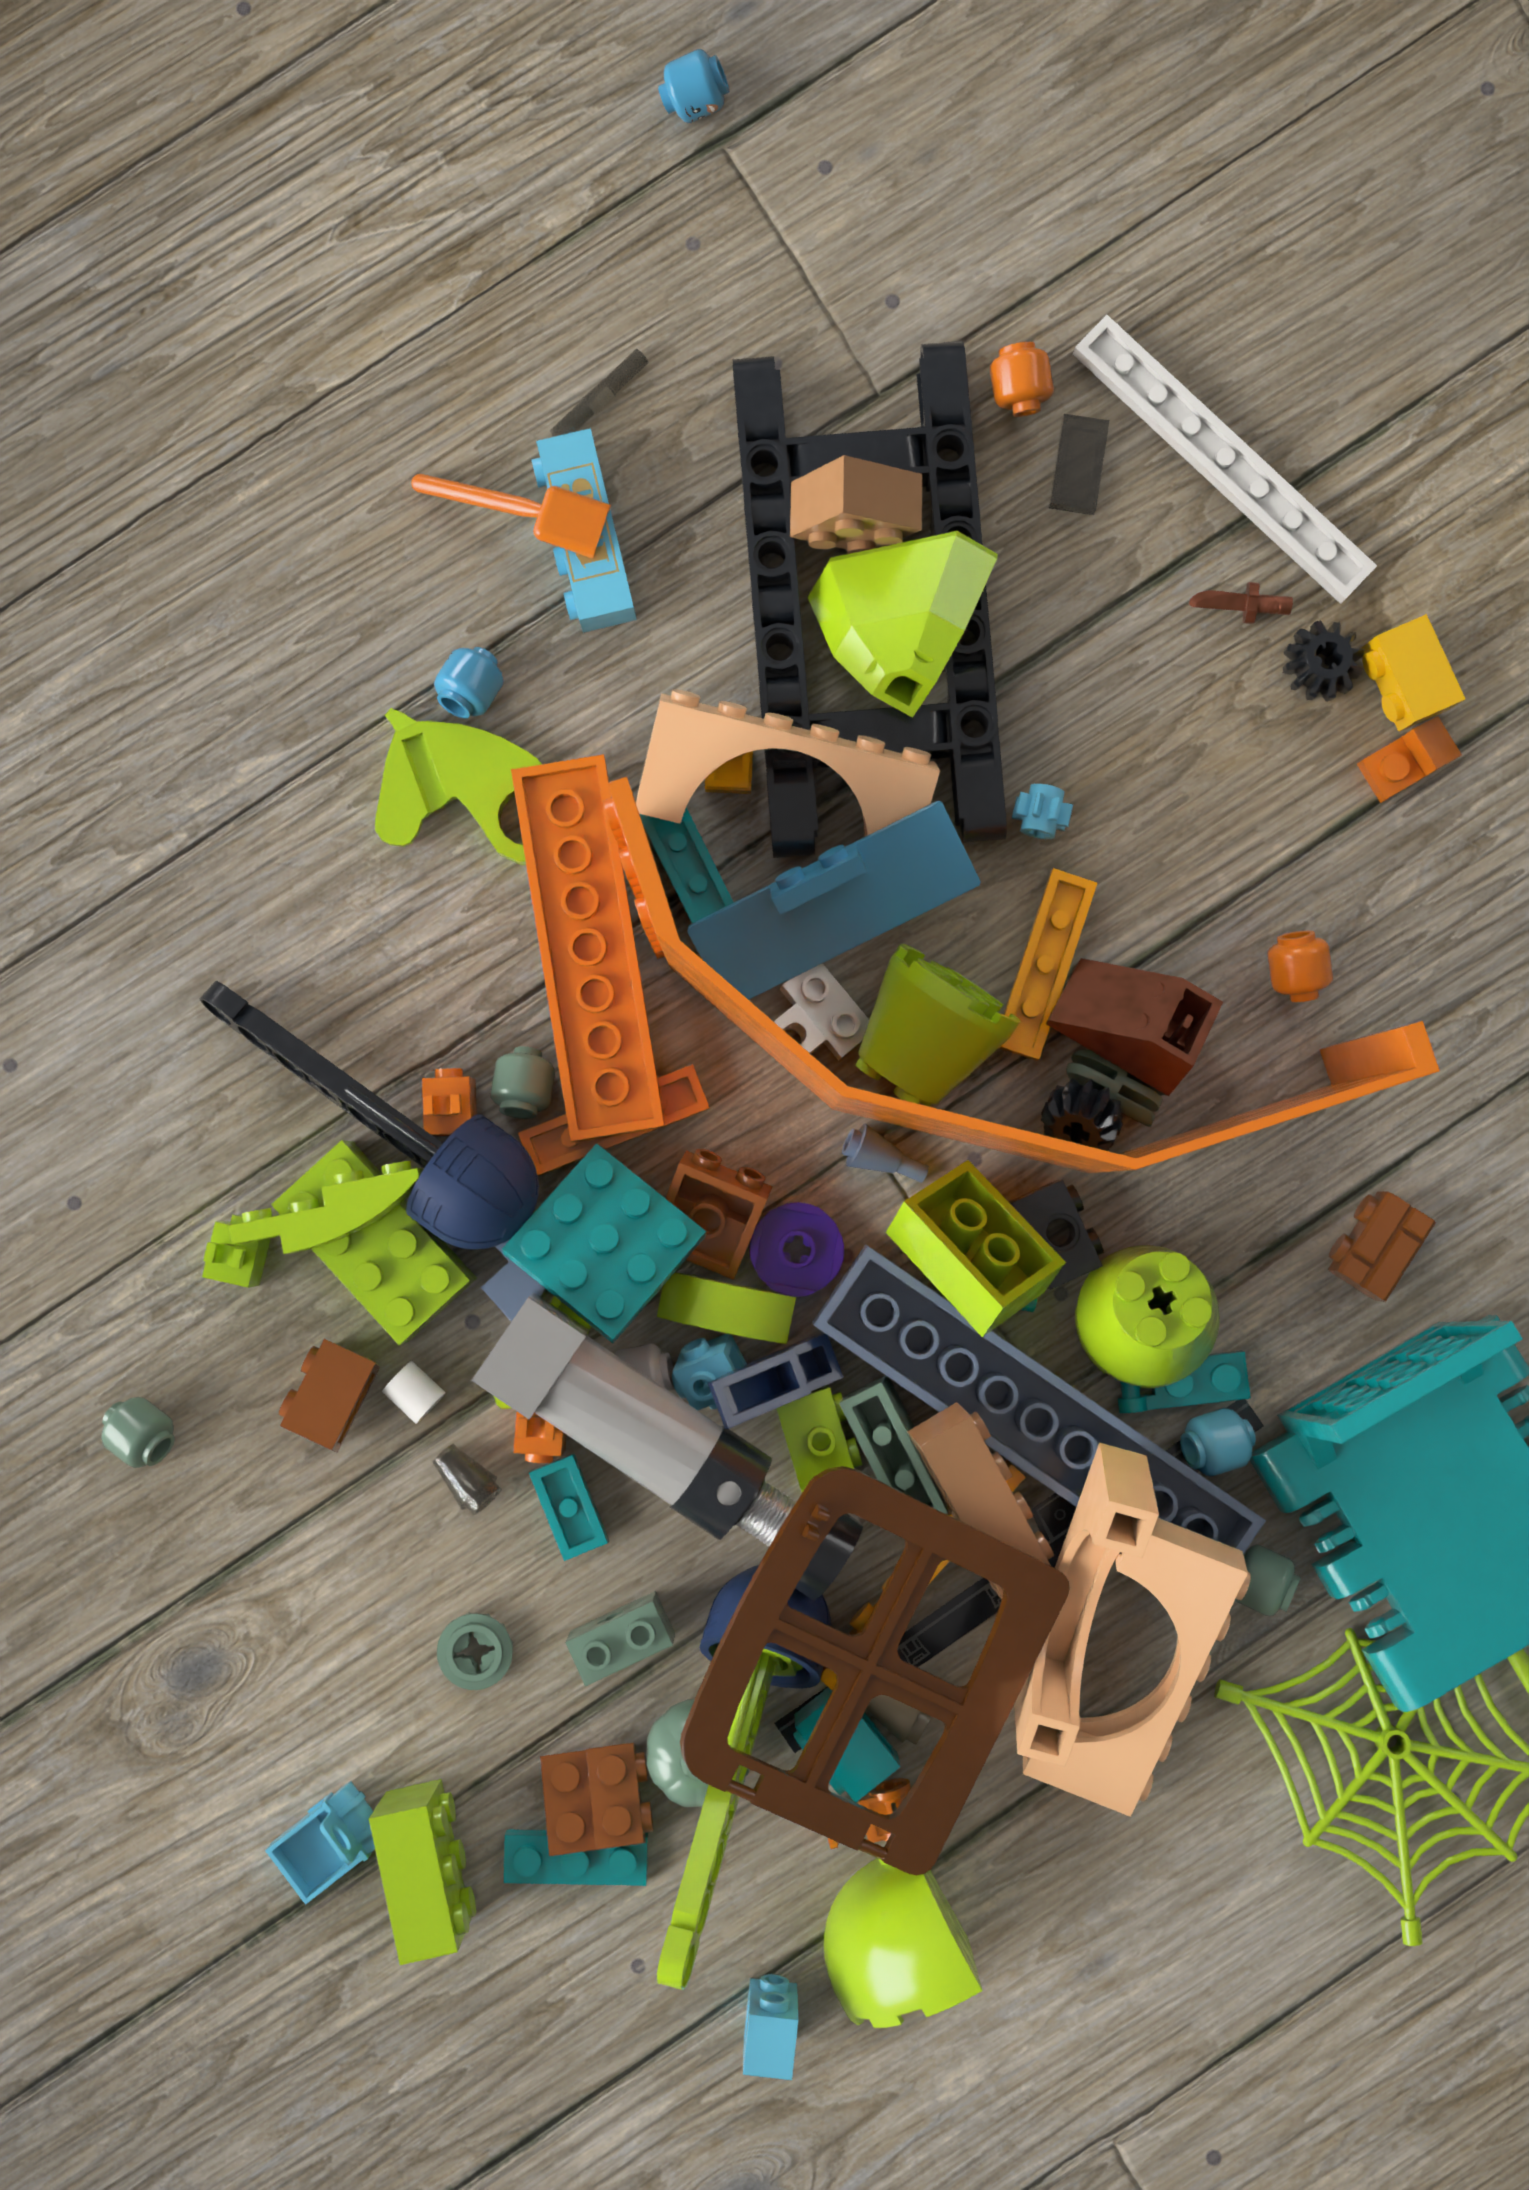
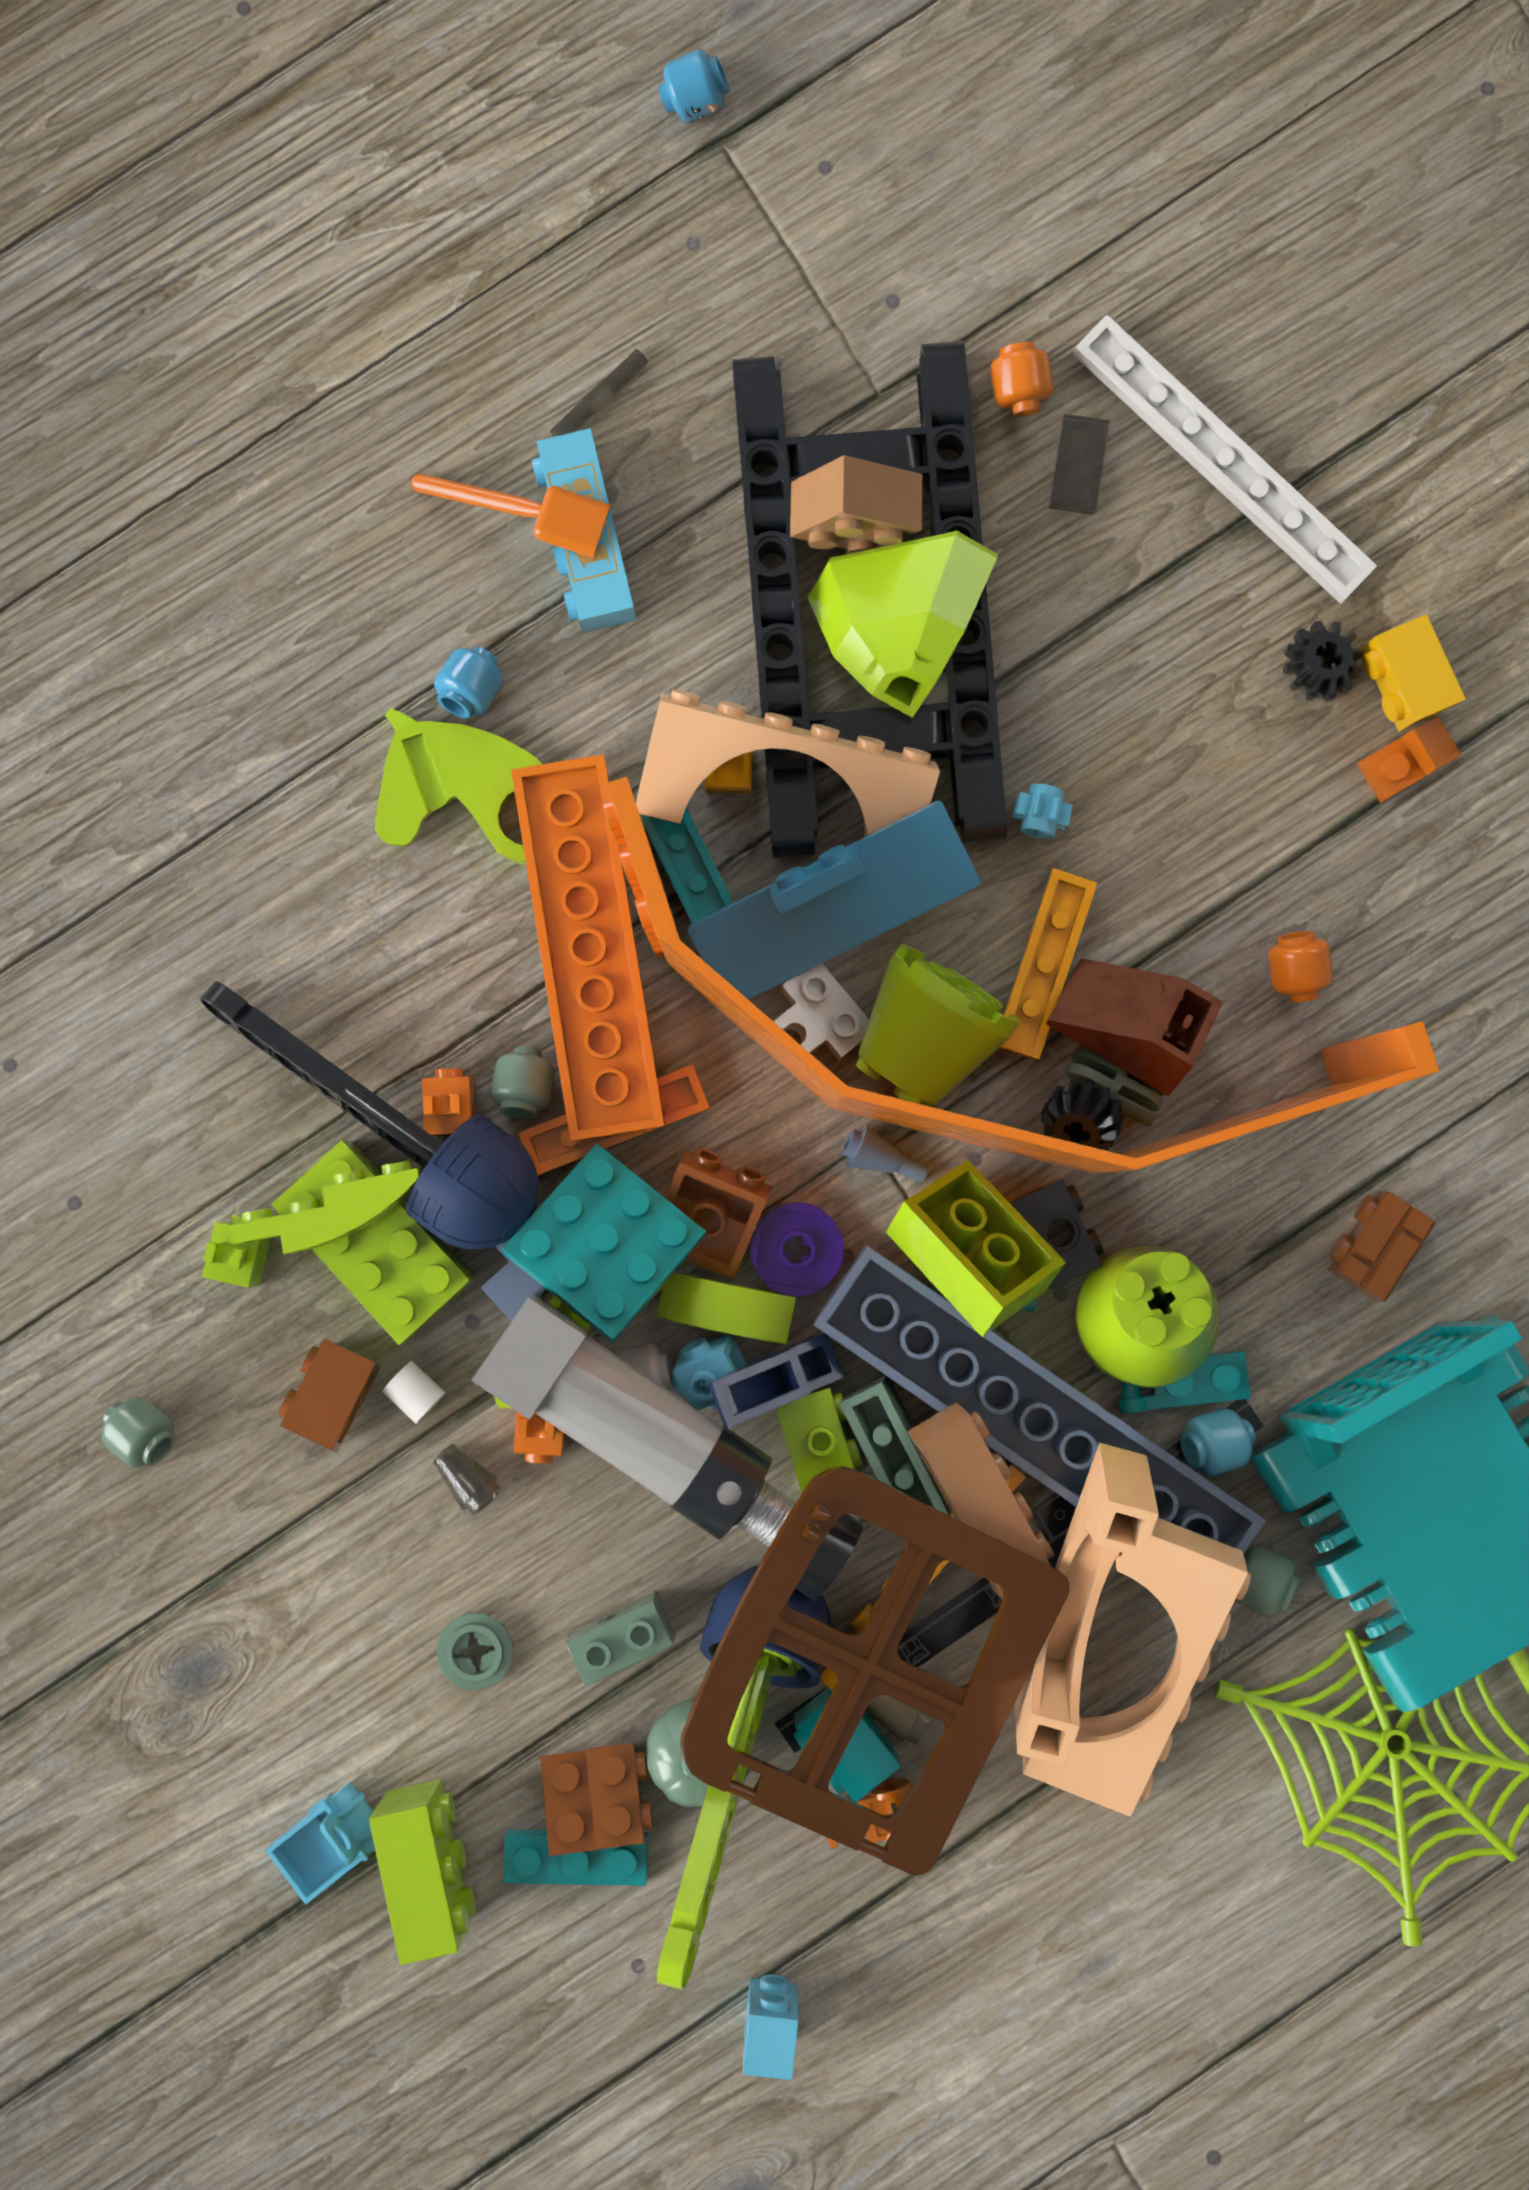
teal plate [529,1453,609,1561] -> none
lime brick [824,1858,983,2028] -> none
copper piece [1189,582,1293,624] -> none

